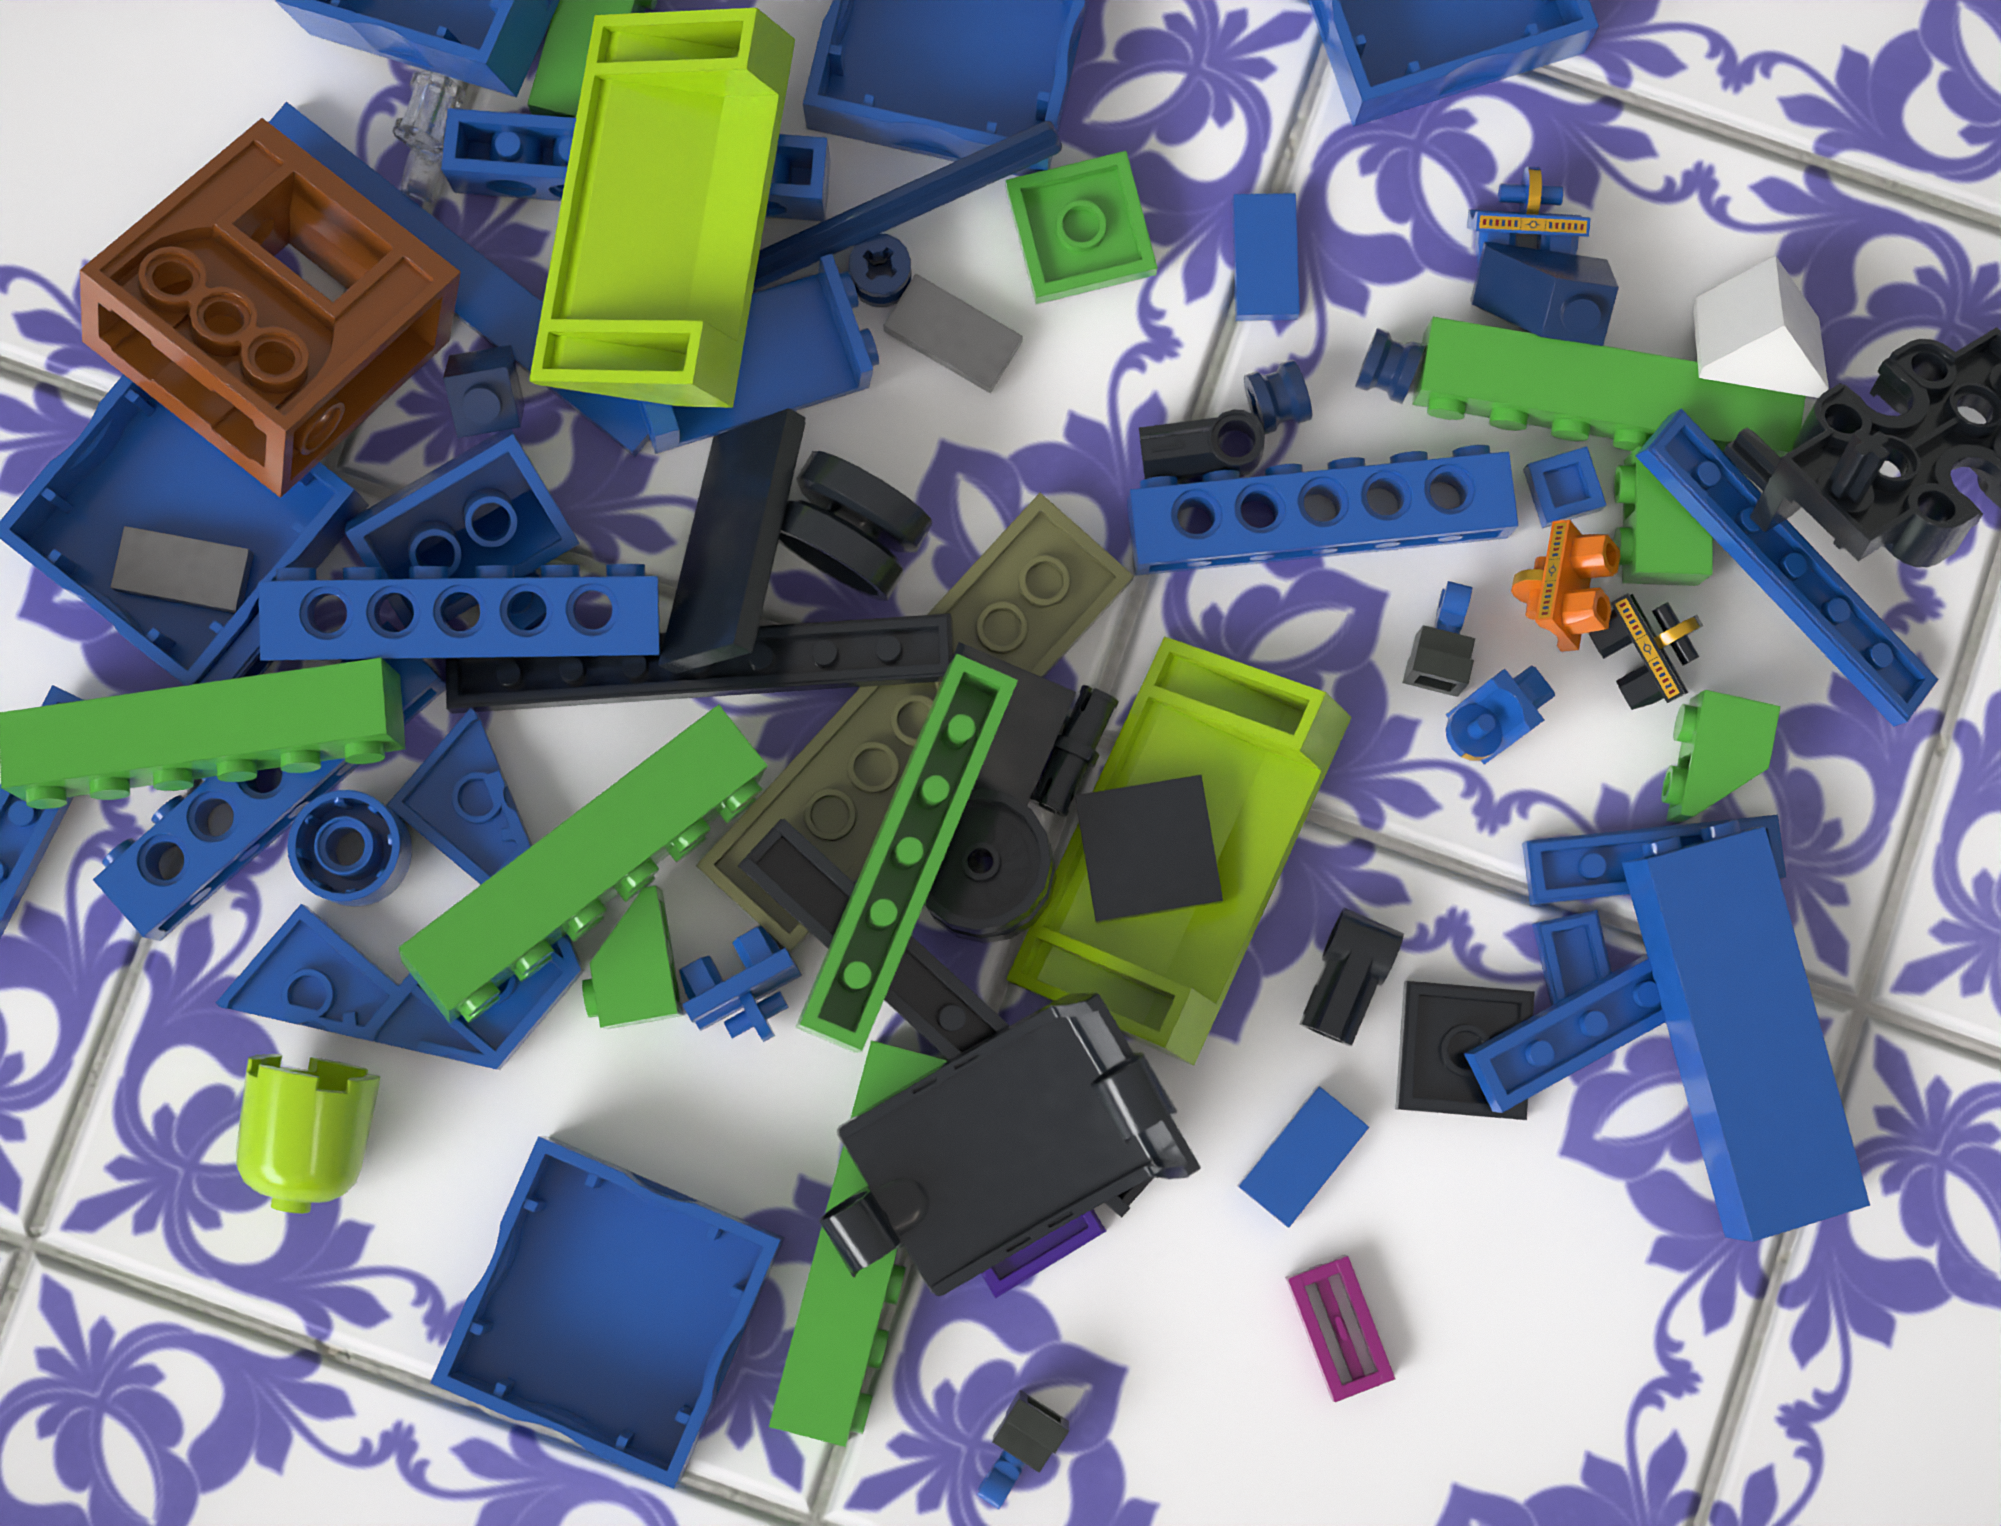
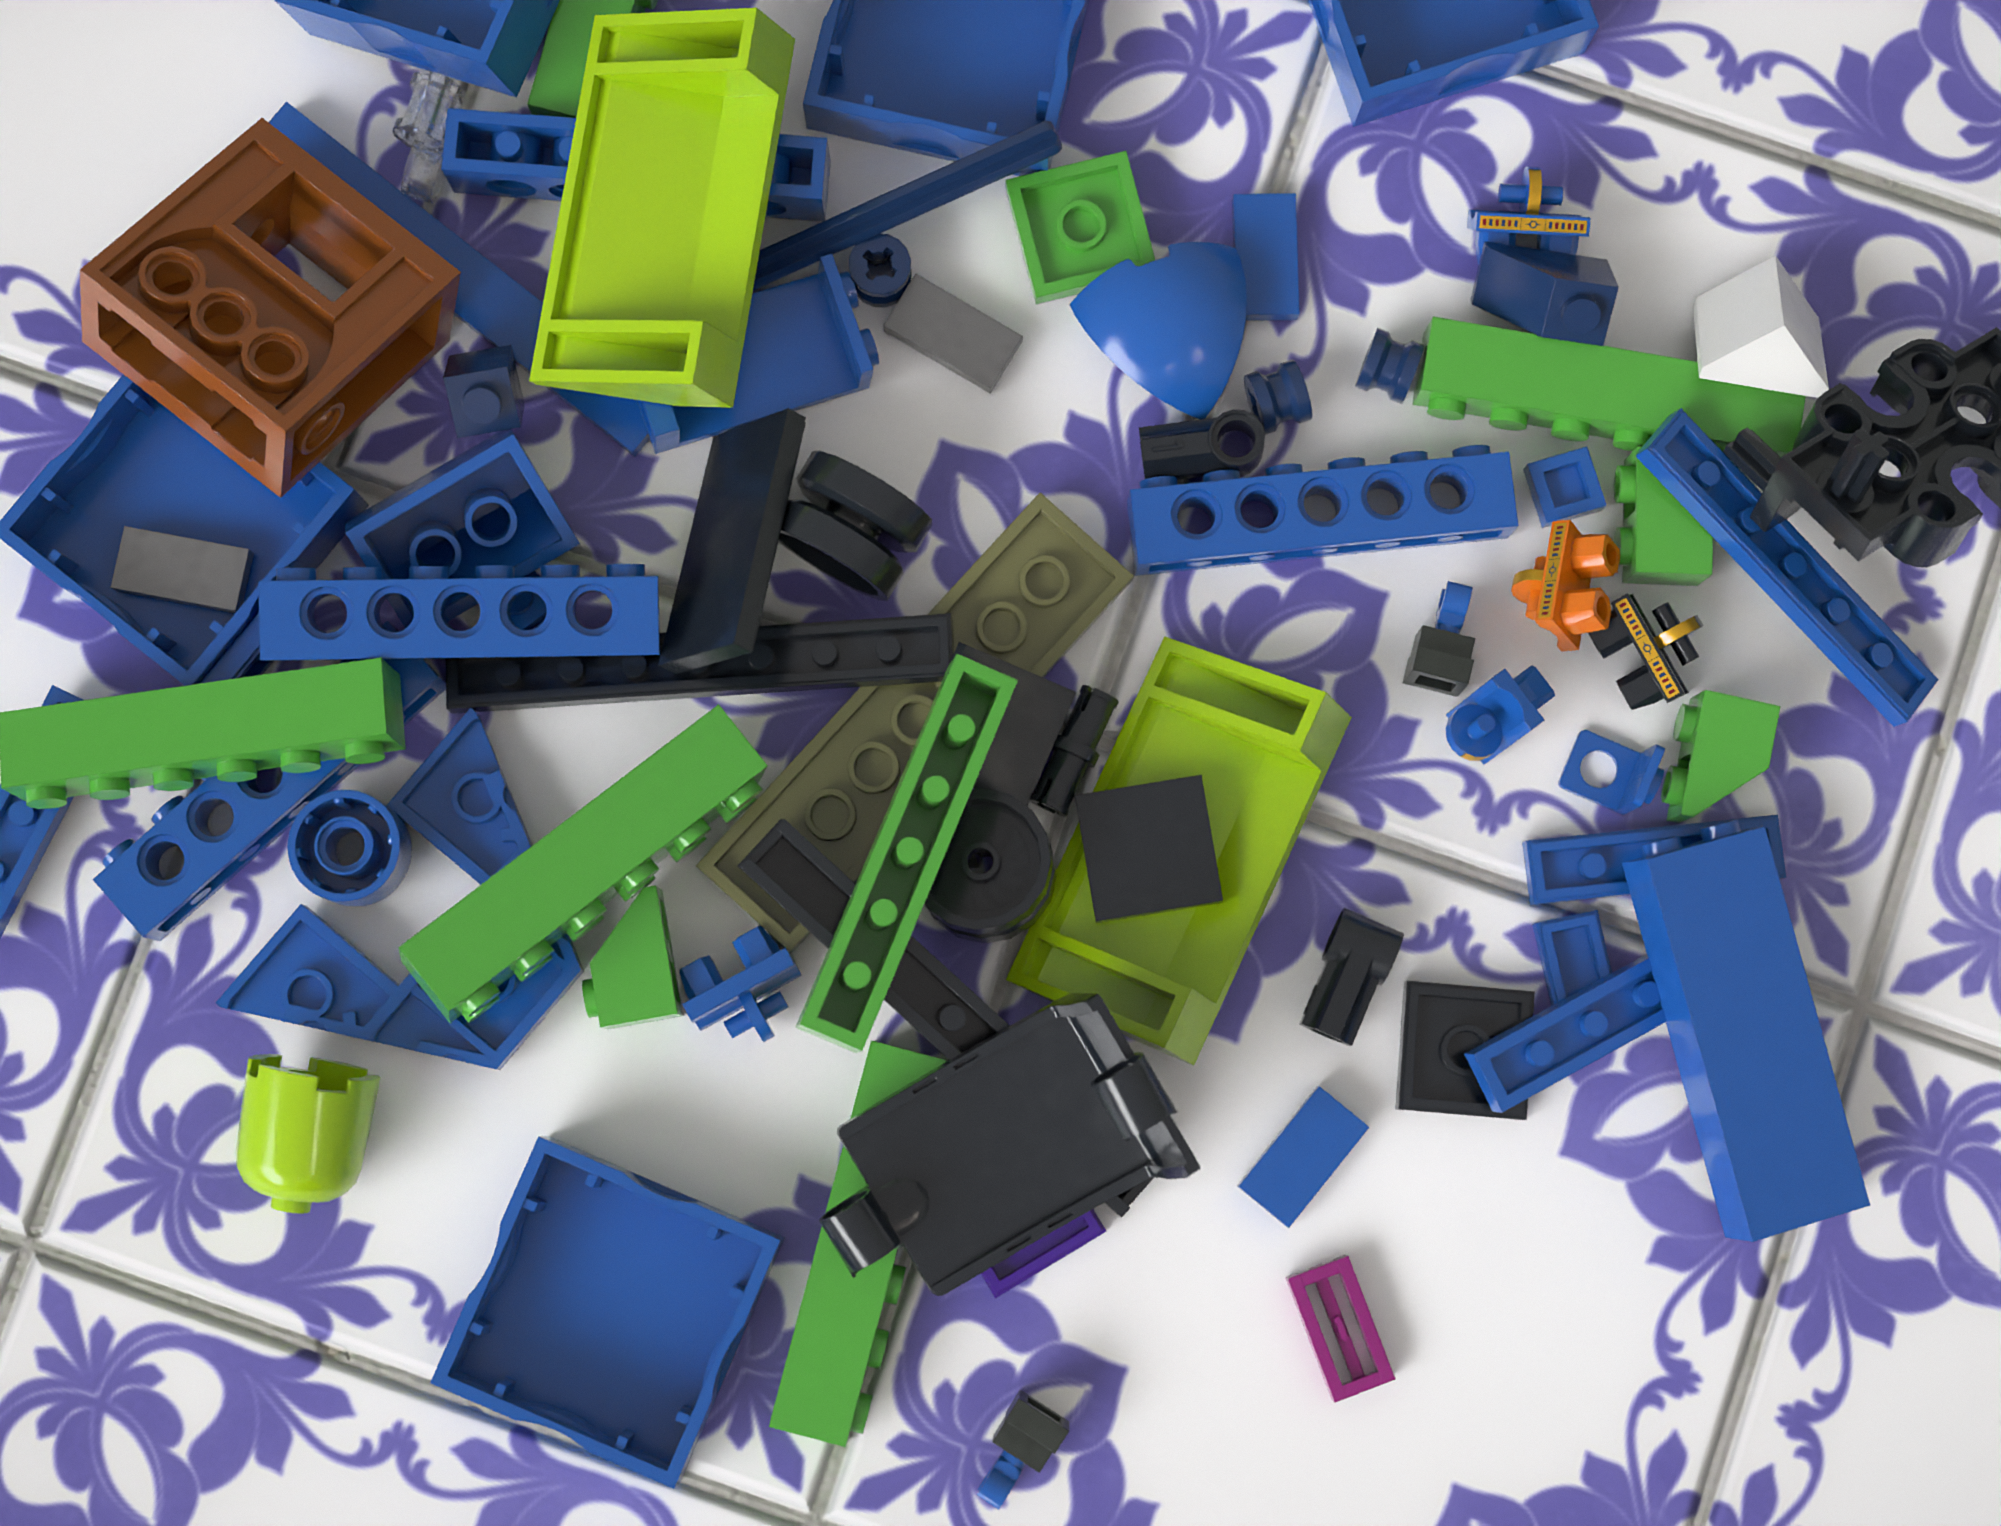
none -> blue brick [1069,242,1247,420]
none -> blue bracket [1558,730,1665,815]

